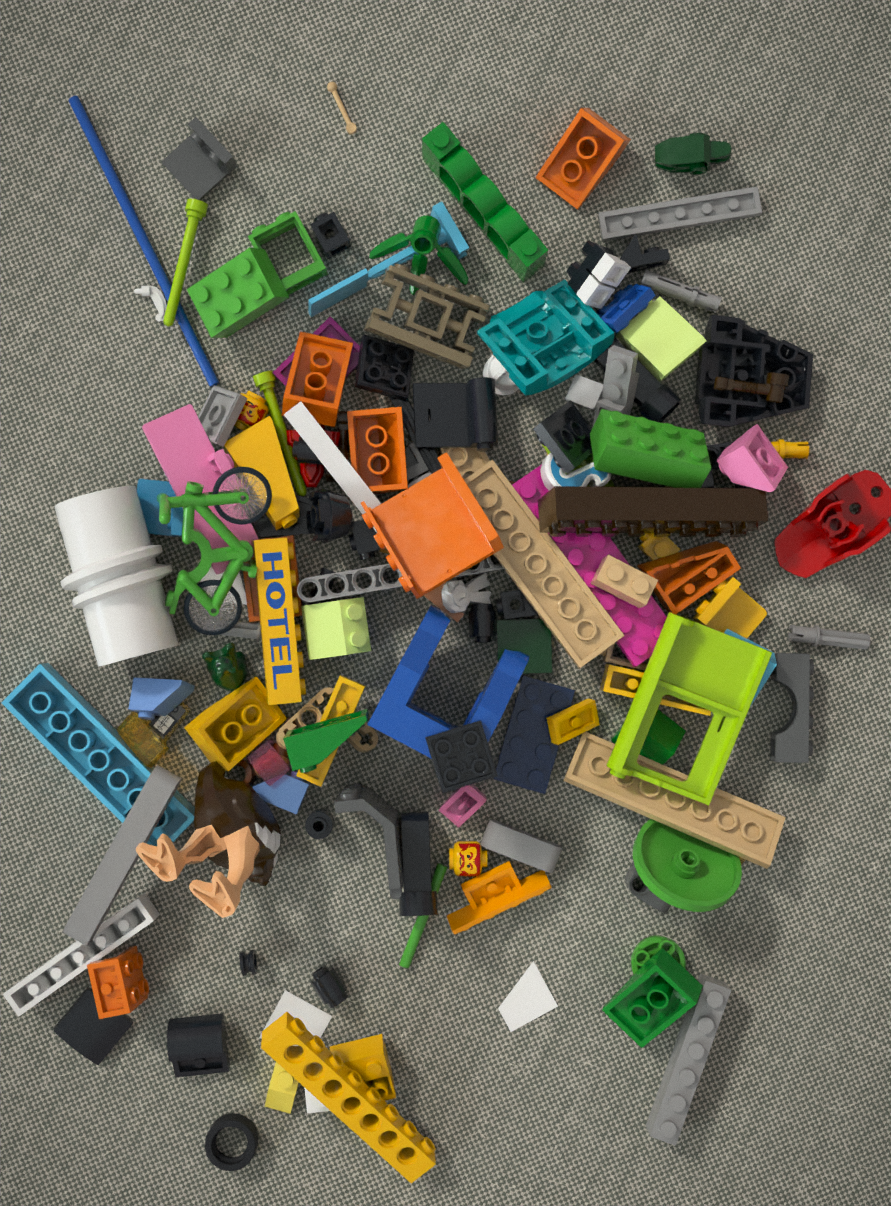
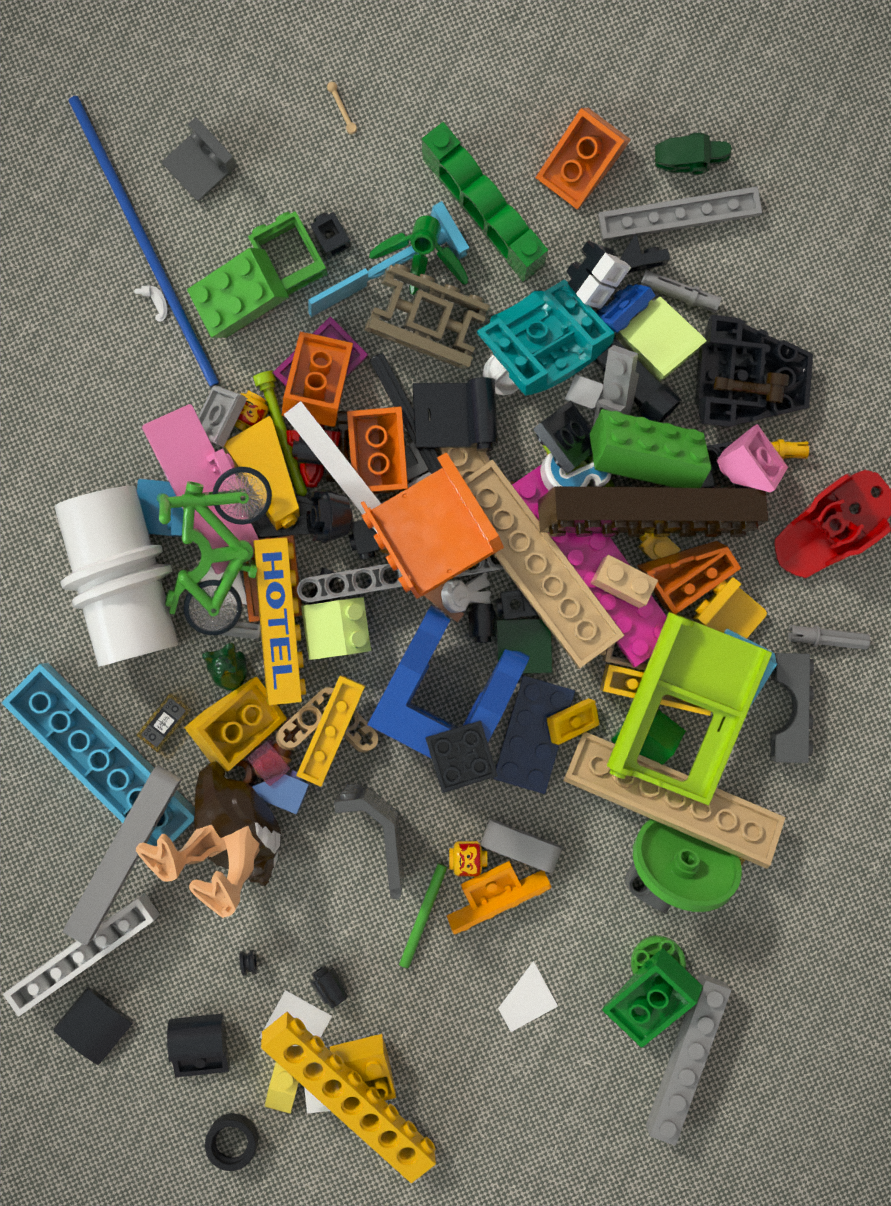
orange bracket [87,946,149,1019] -> none
clear yellow slope [116,711,169,769] -> none
medium blue slope [128,678,195,720] -> none
lime piece [163,199,208,327] -> none
green slope [283,709,369,773] -> none
black brick [305,809,335,839] -> none
black tile [355,334,414,401] -> none
black beam [399,812,438,916] -> none
bright pink slope [439,784,487,828] -> none

